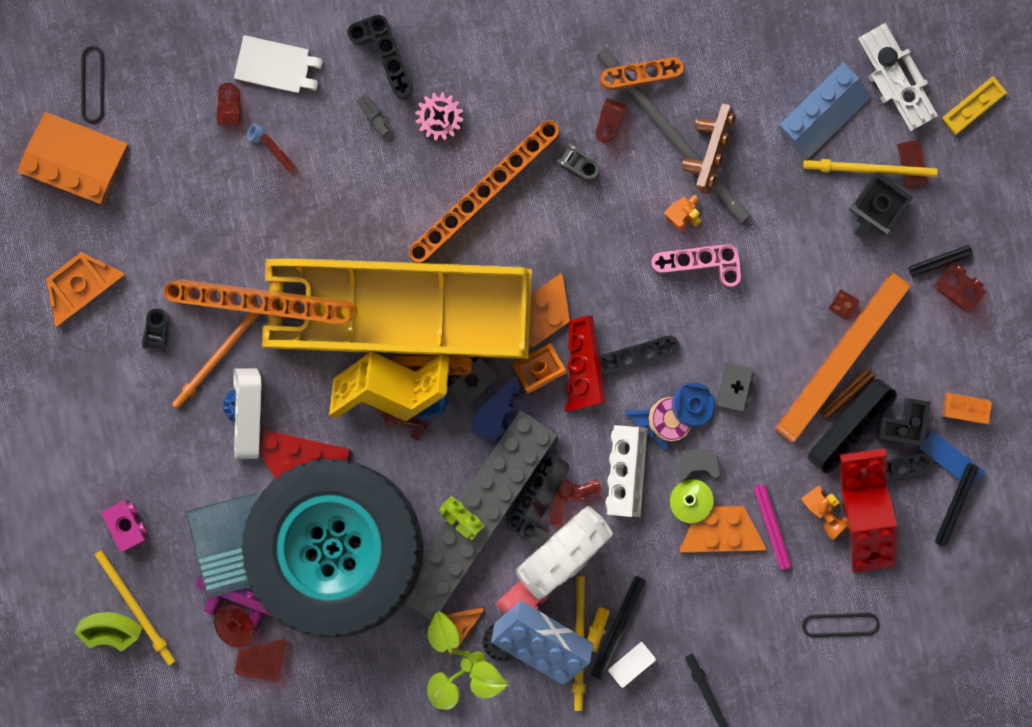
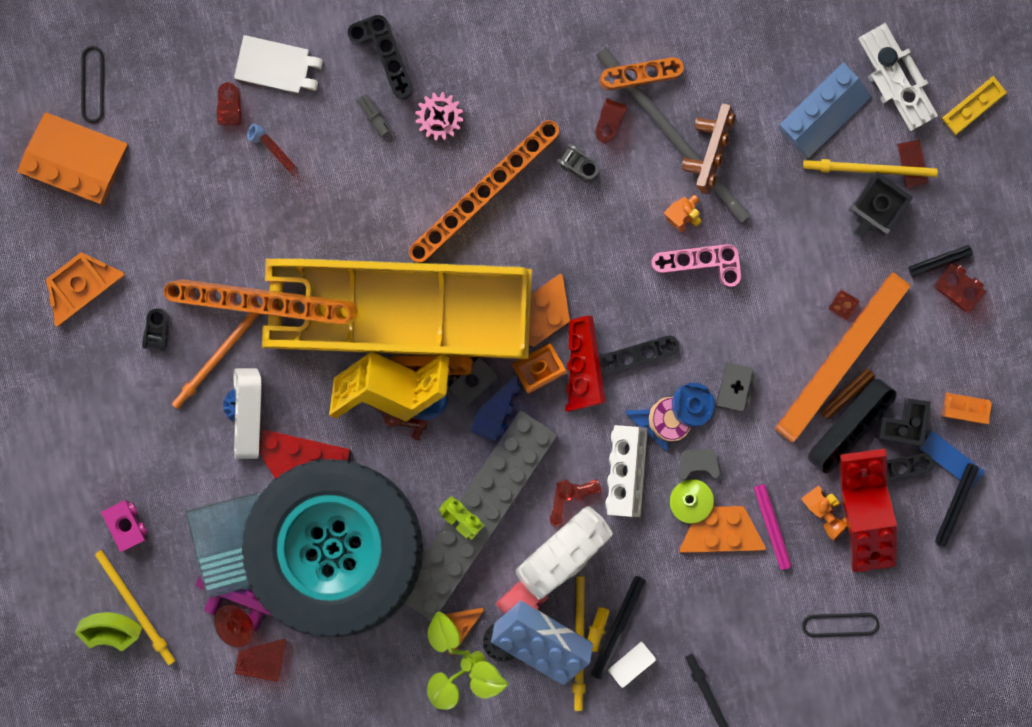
black beam [506,453,569,546] -> none

